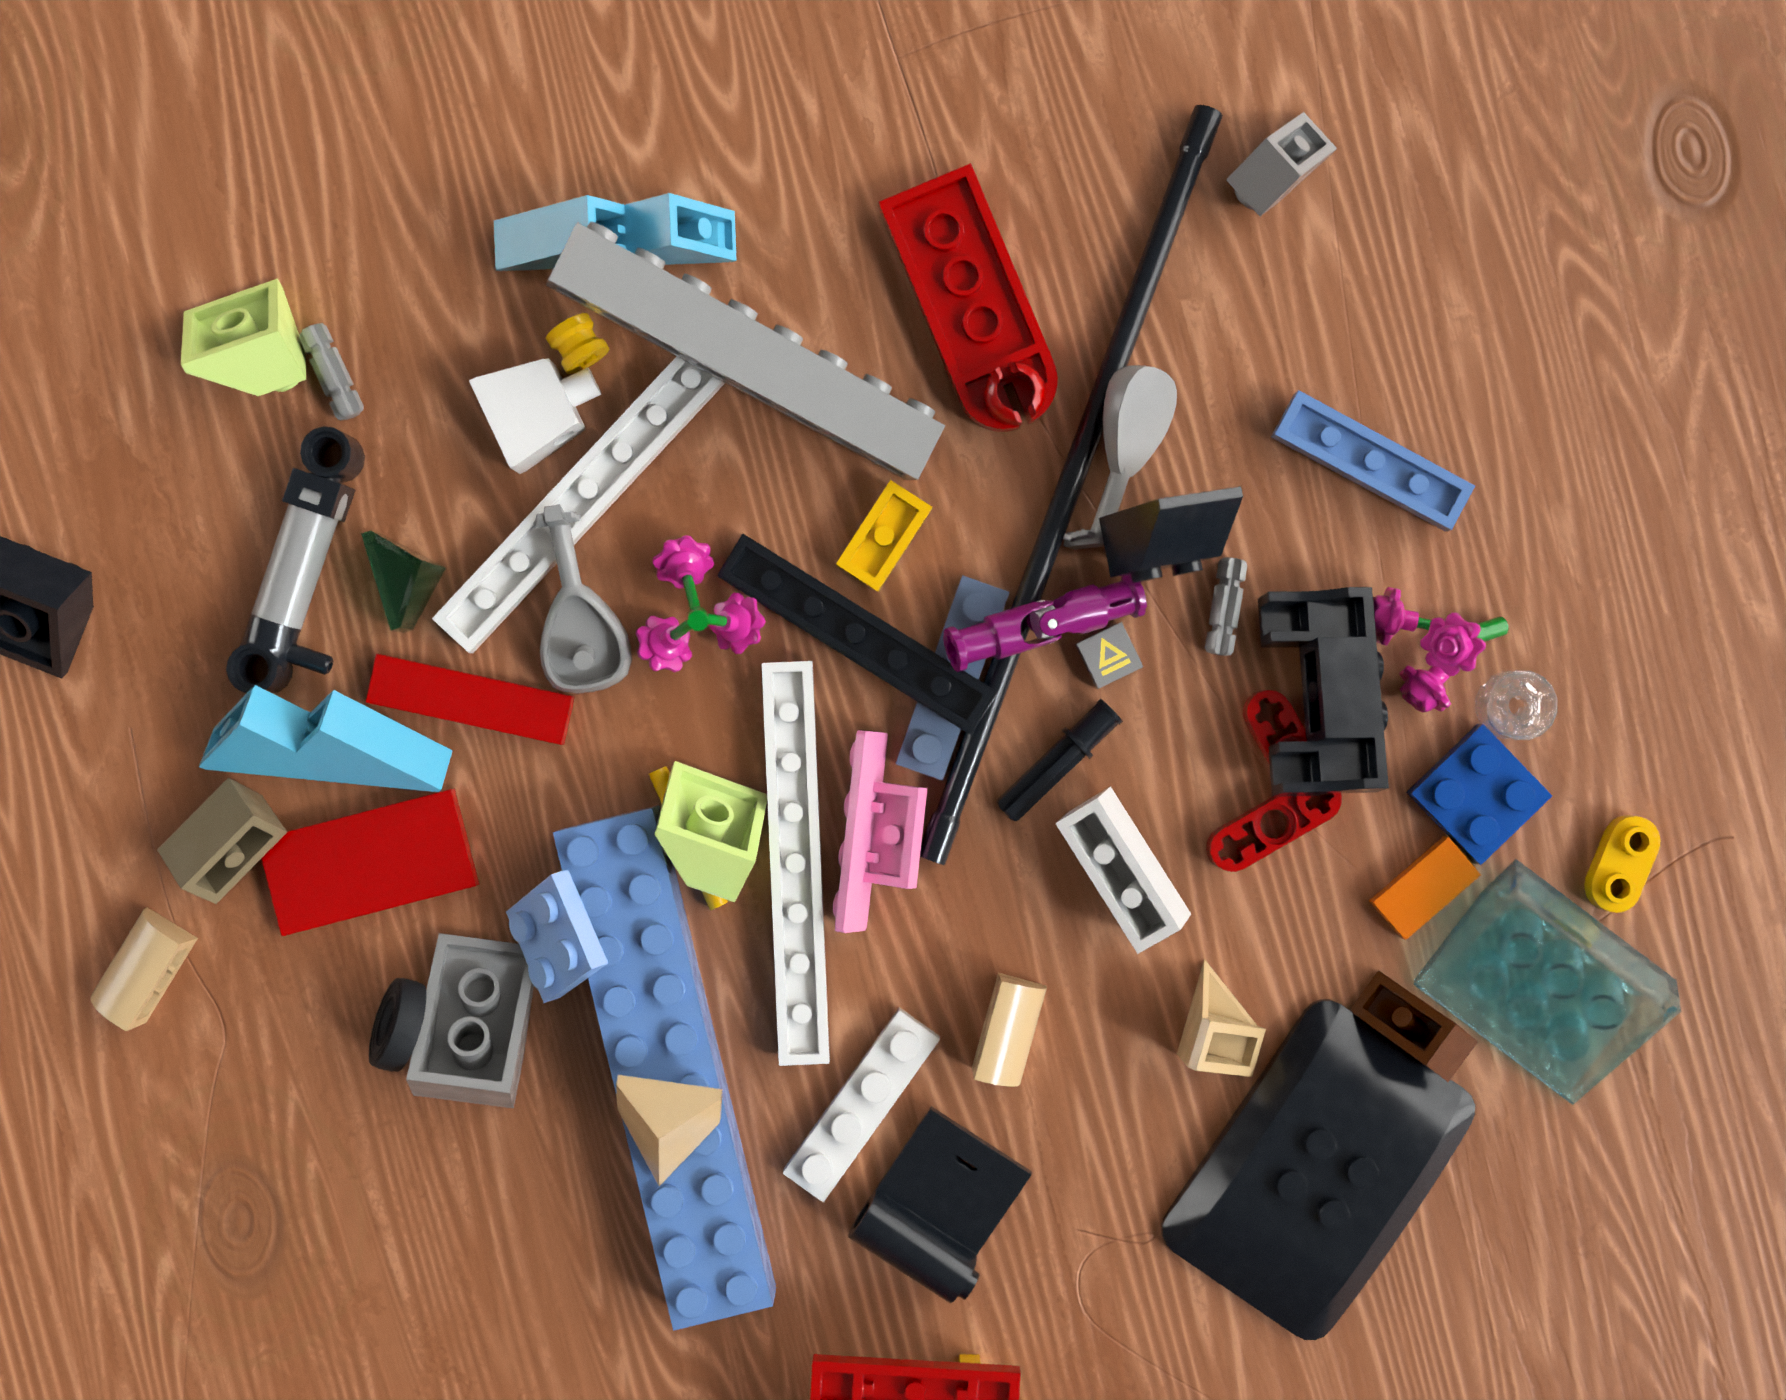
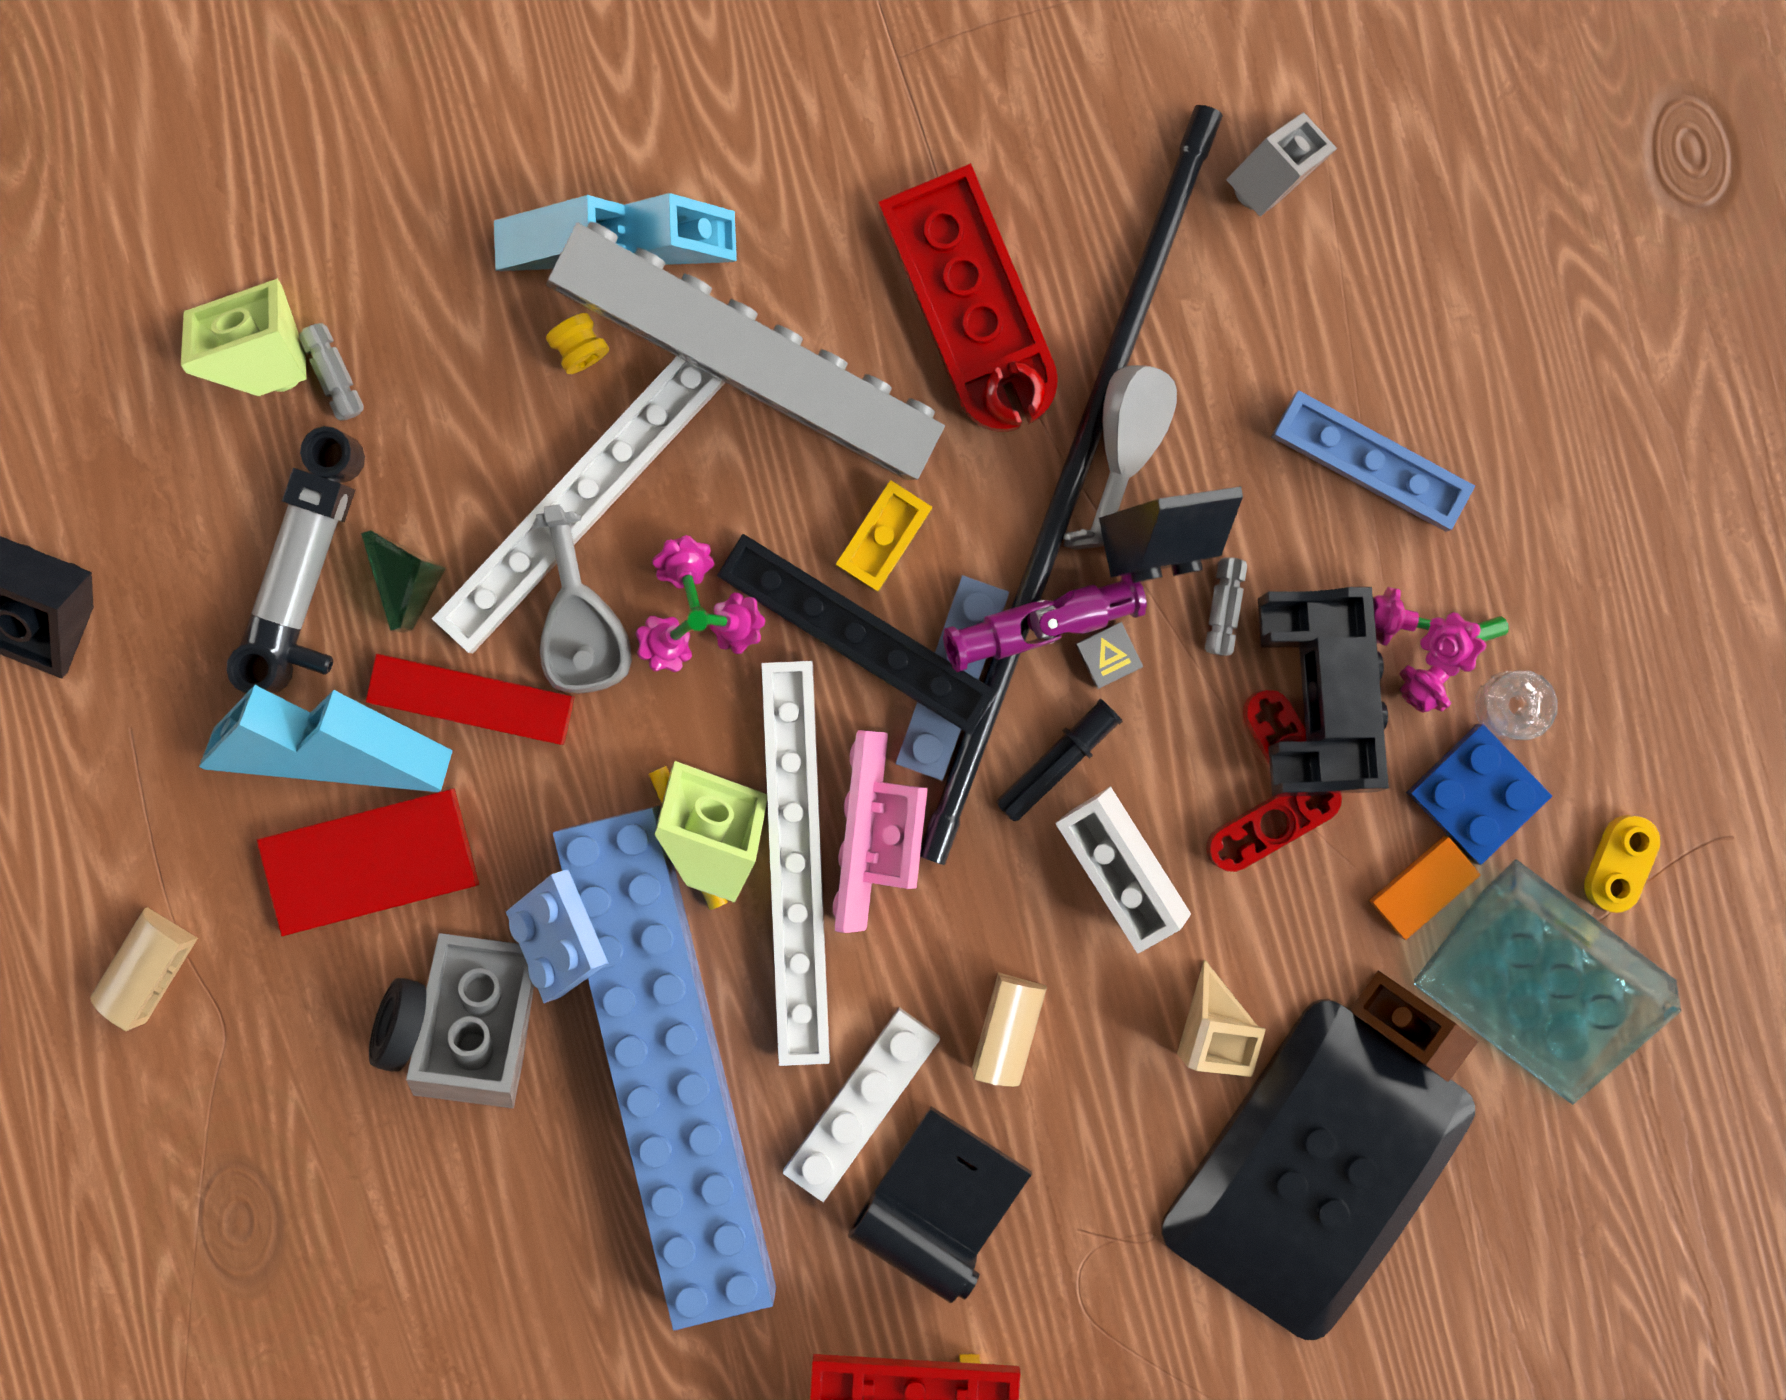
dark tan brick [157,778,287,904] -> none
white torso [469,358,601,474] -> none
tan slope [616,1075,722,1186] -> none

